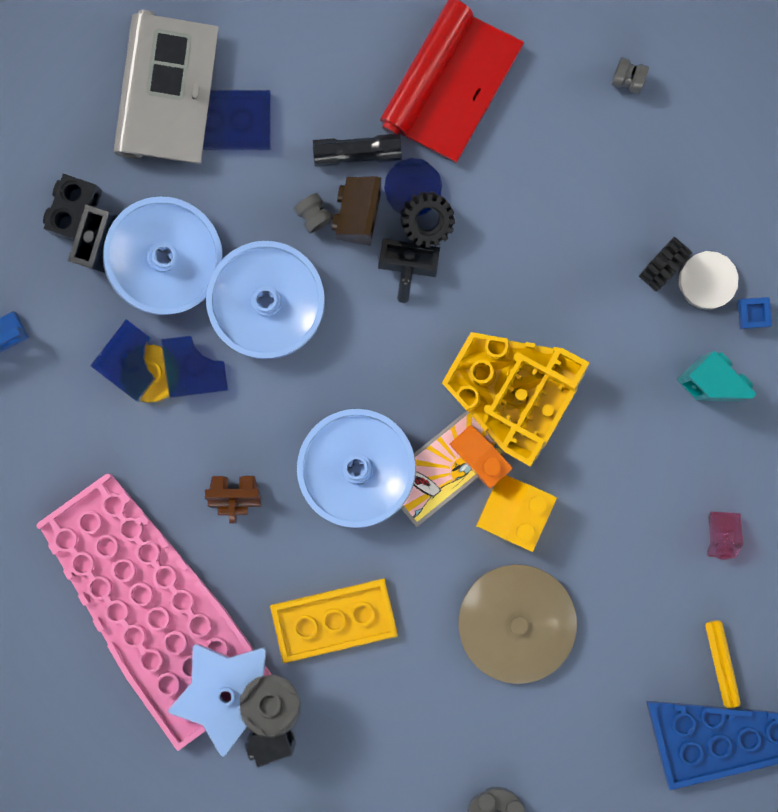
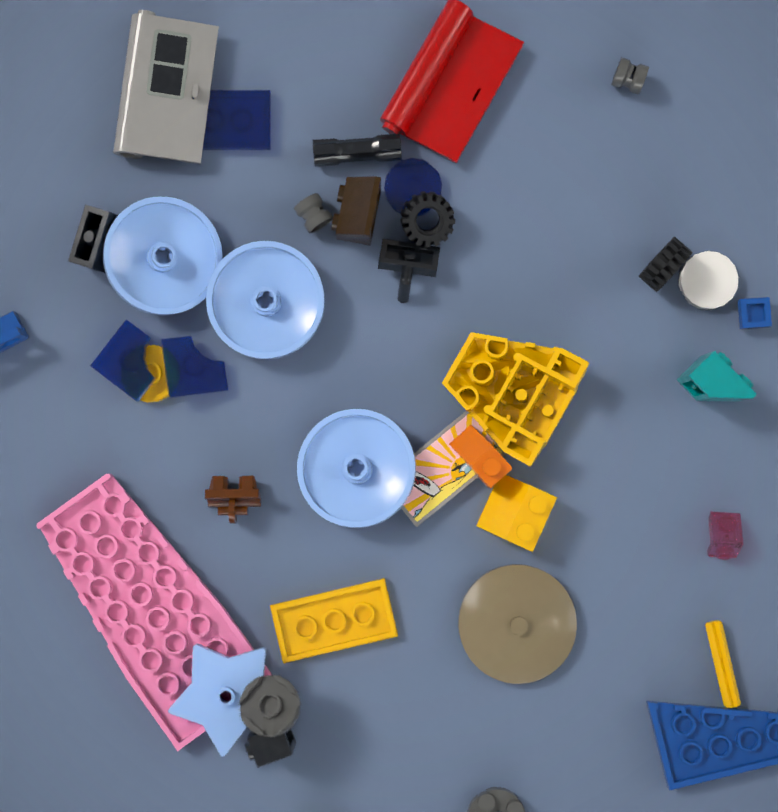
black brick [43,173,102,241] -> none

